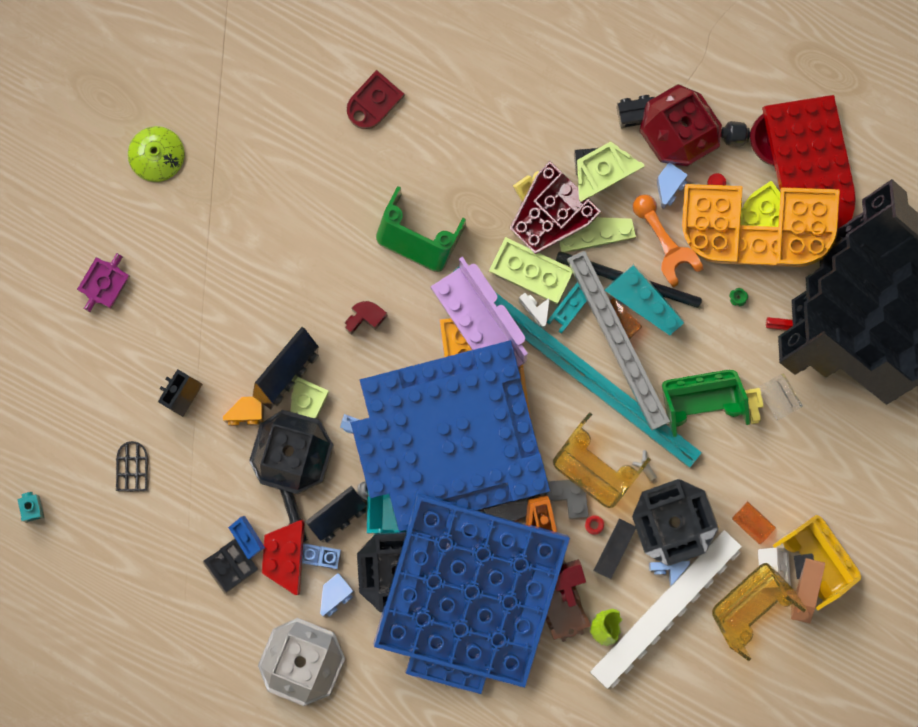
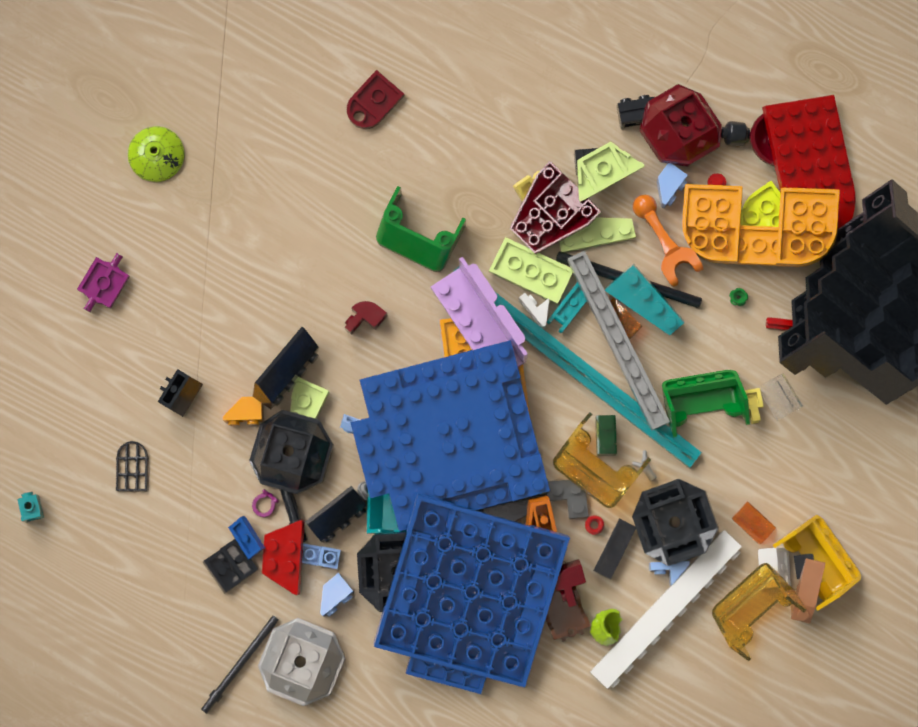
none -> black bar [201,615,279,714]
none -> magenta piece [252,489,279,517]
none -> dark green brick [595,415,617,456]

